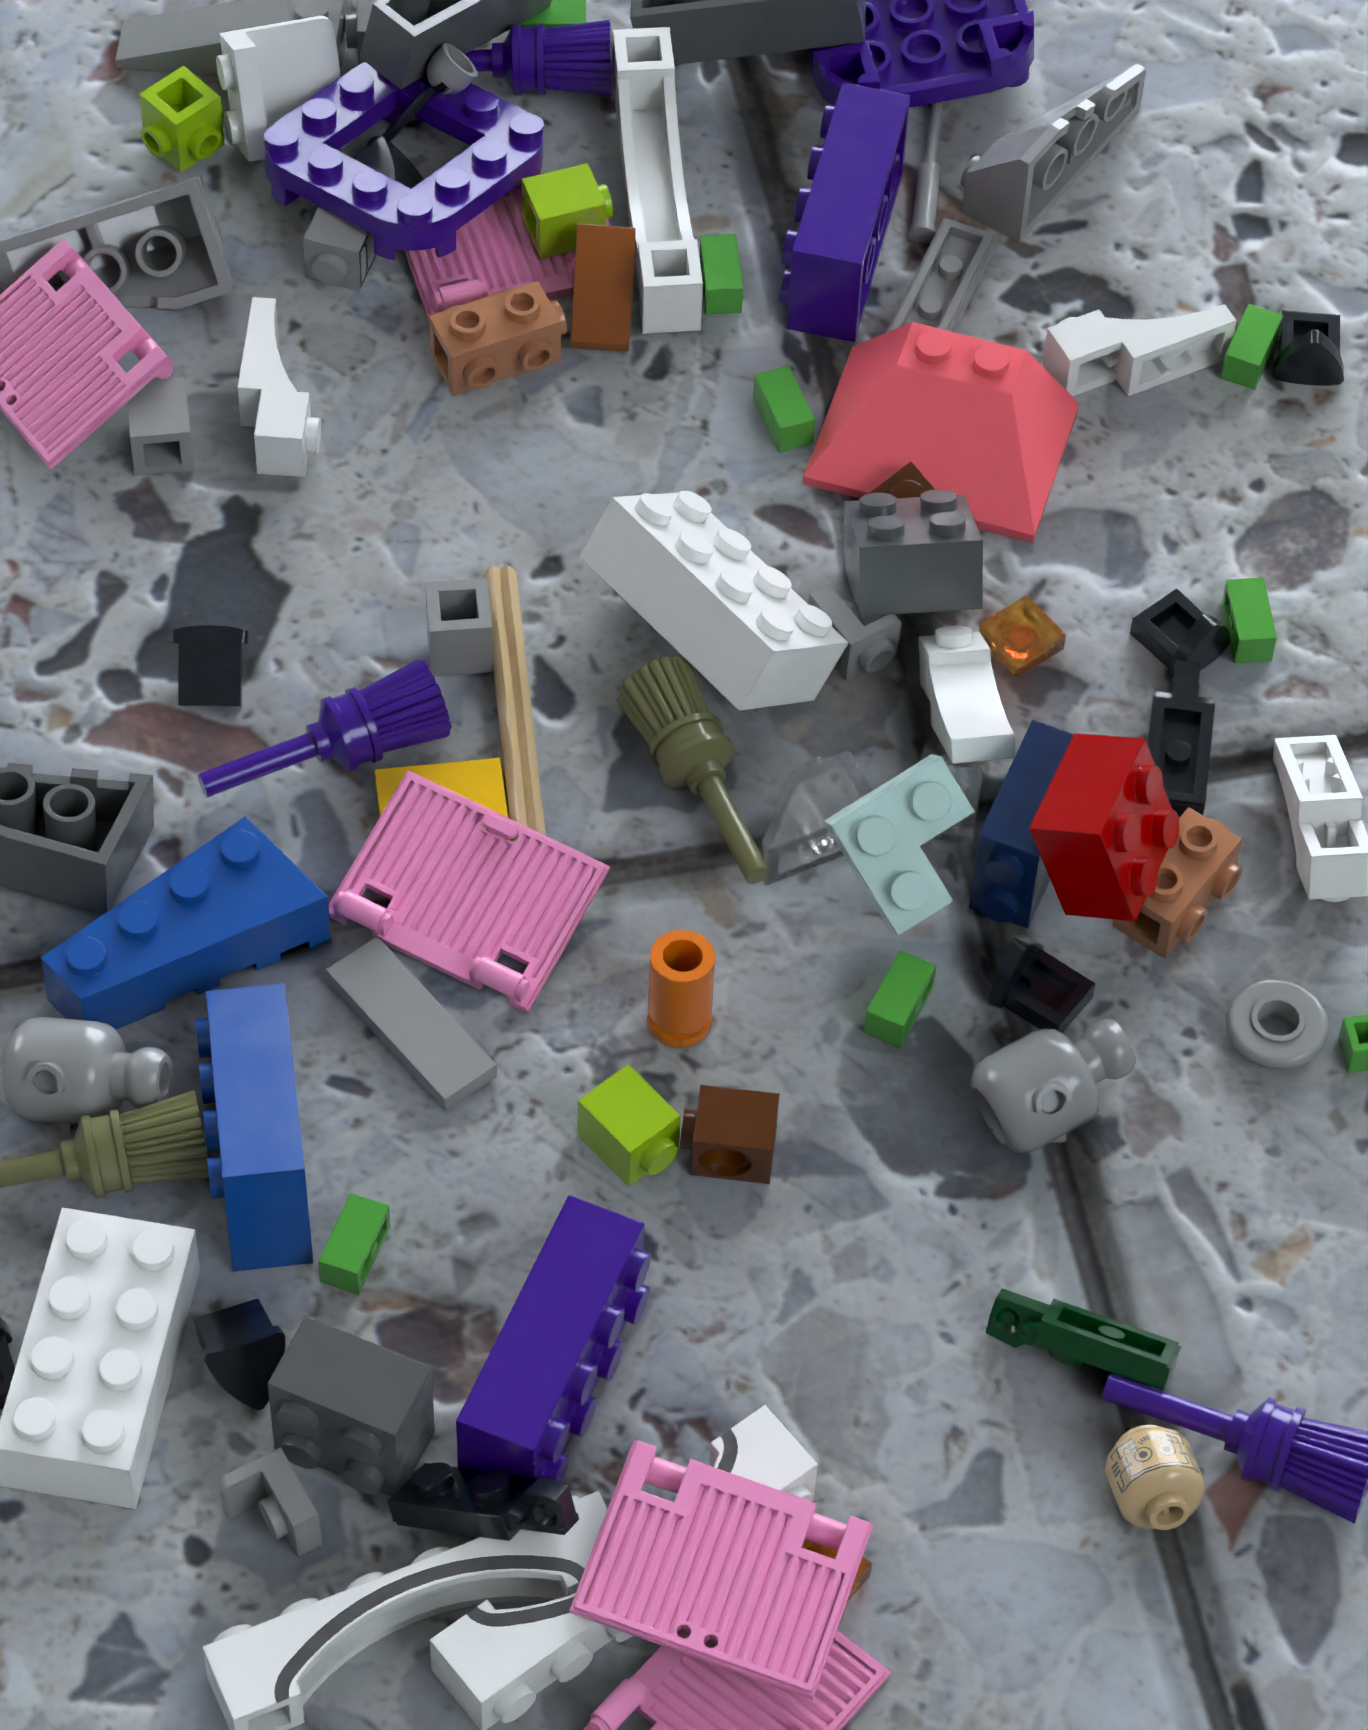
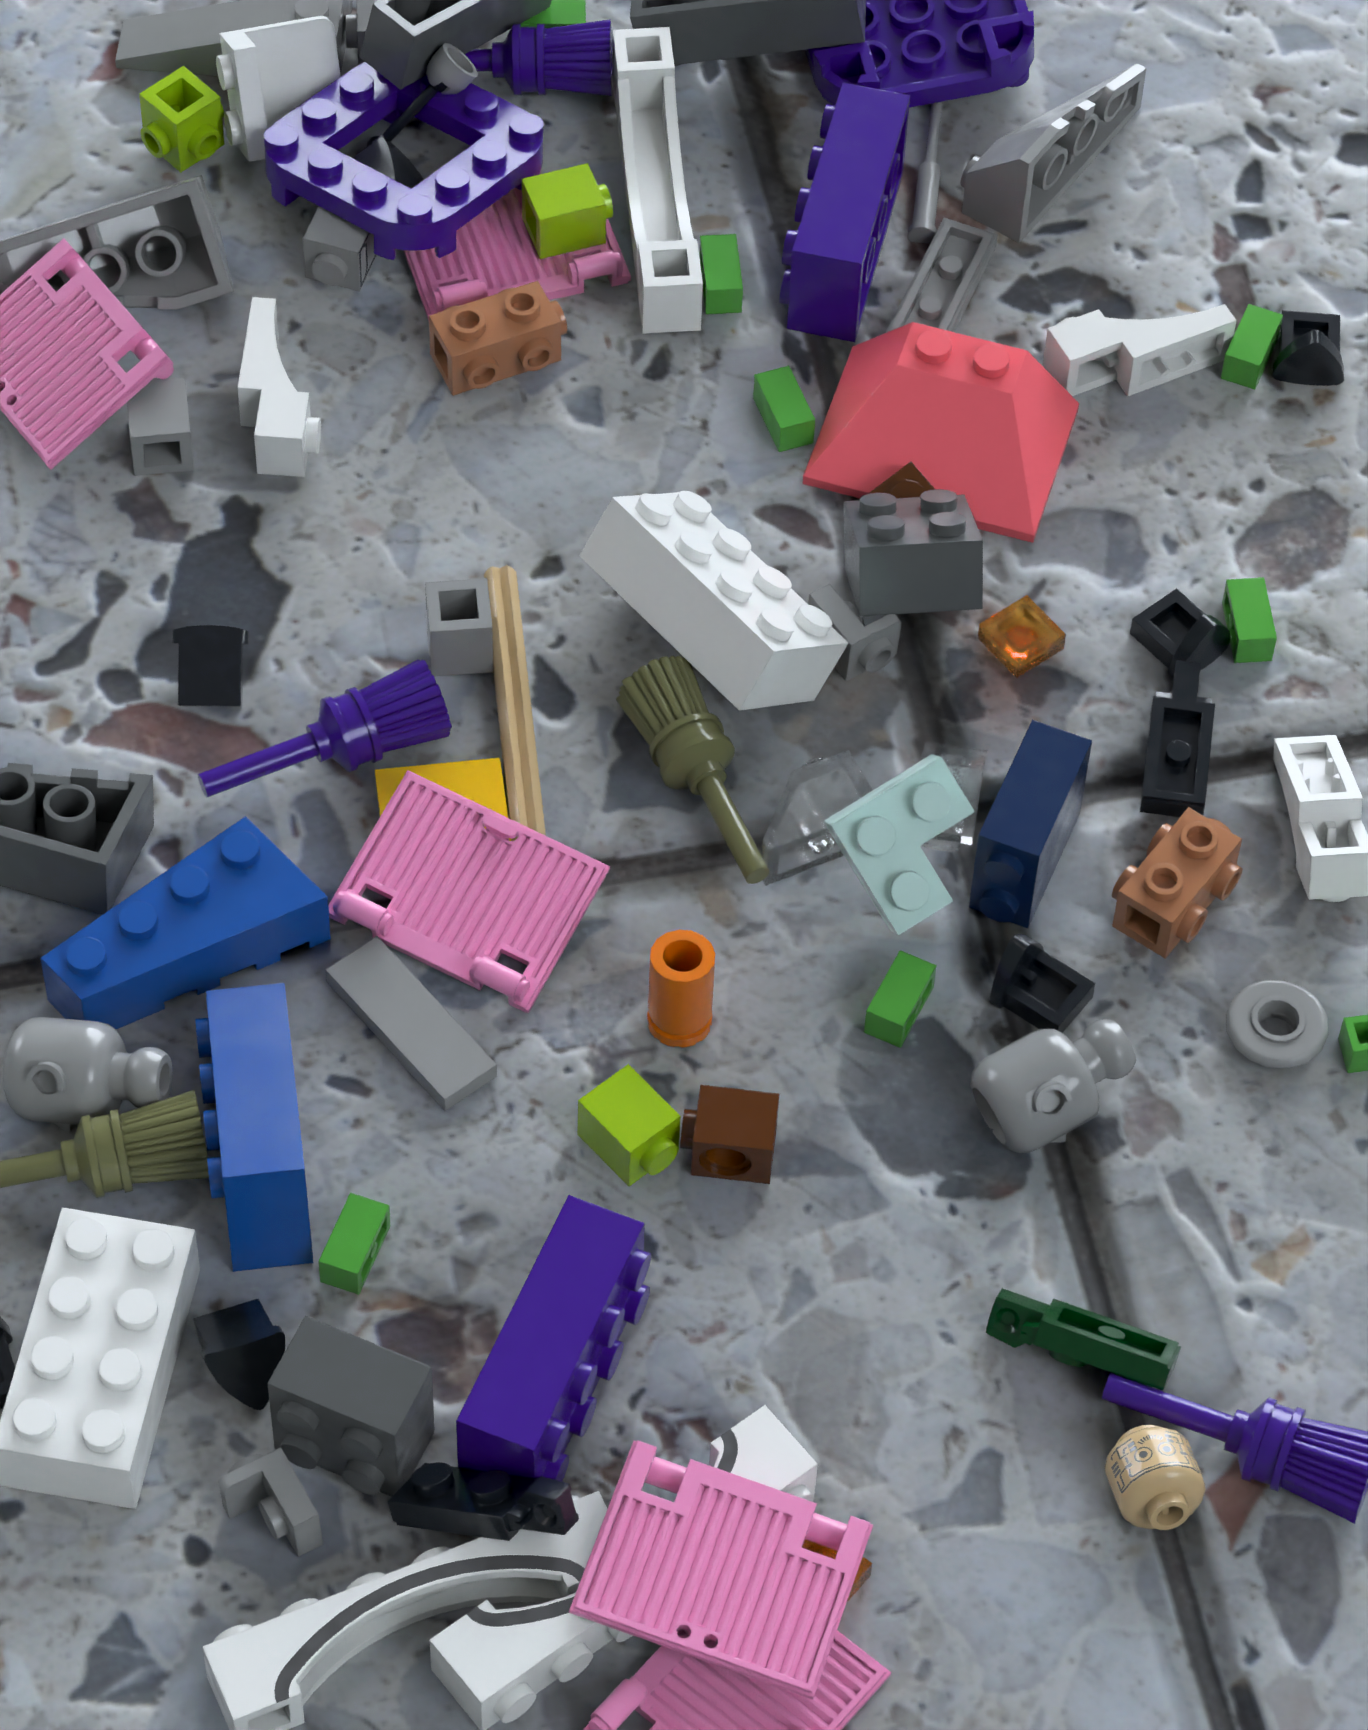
dark orange slope [570,224,636,352] -> none
white slope [919,625,1015,764] -> none
red brick [1029,733,1180,922] -> none

